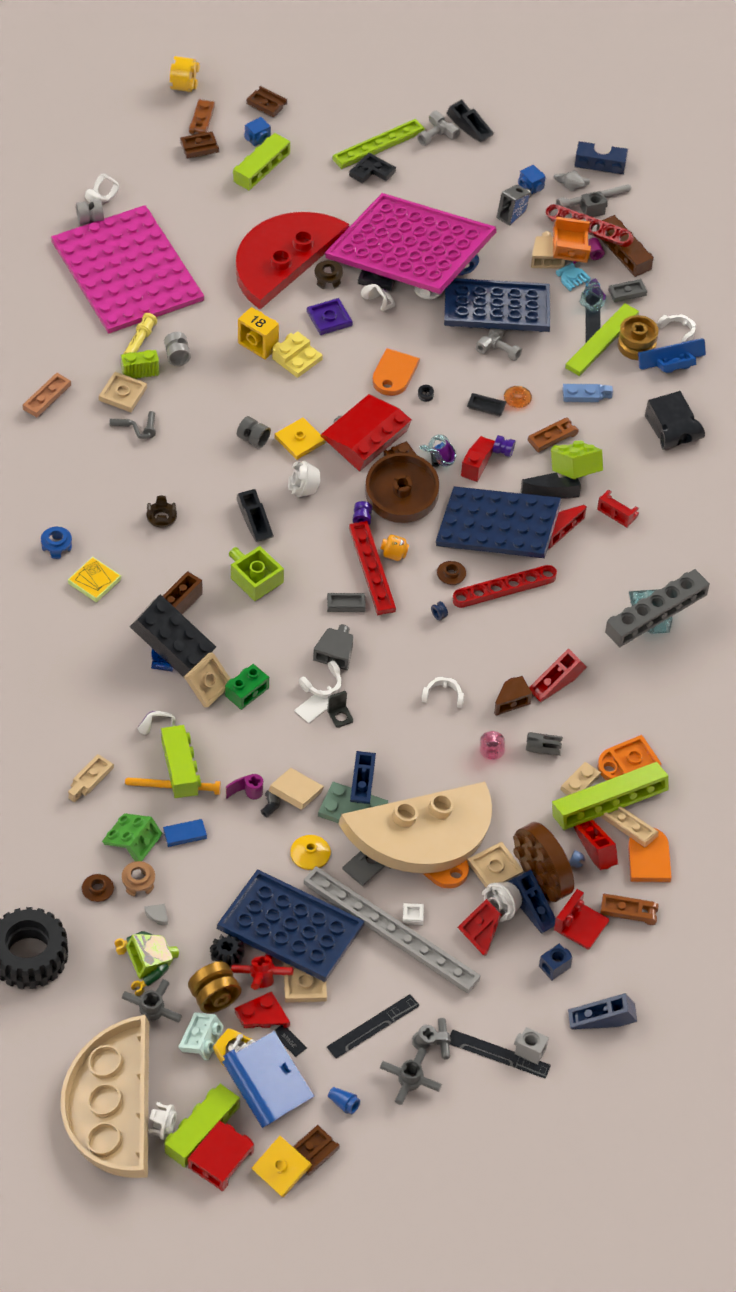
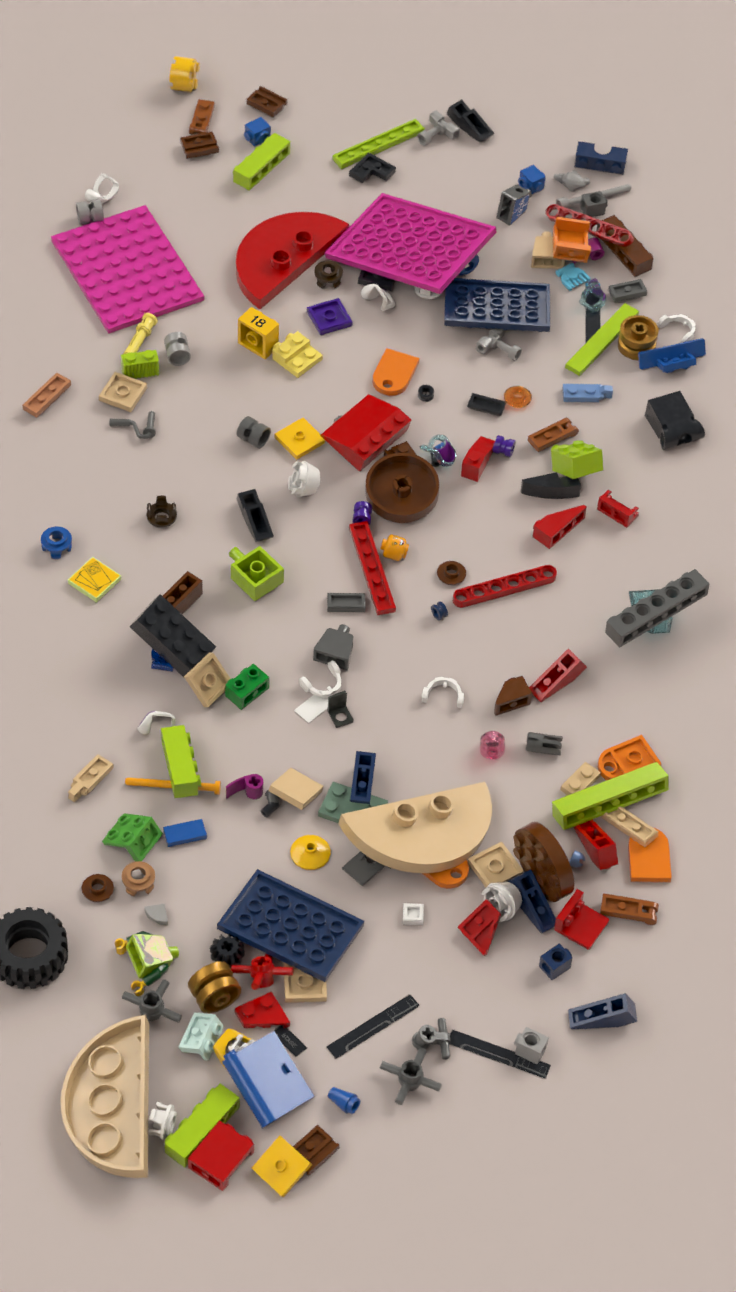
light grey plate [303,867,481,993] -> none
dark blue plate [435,486,562,559] -> none

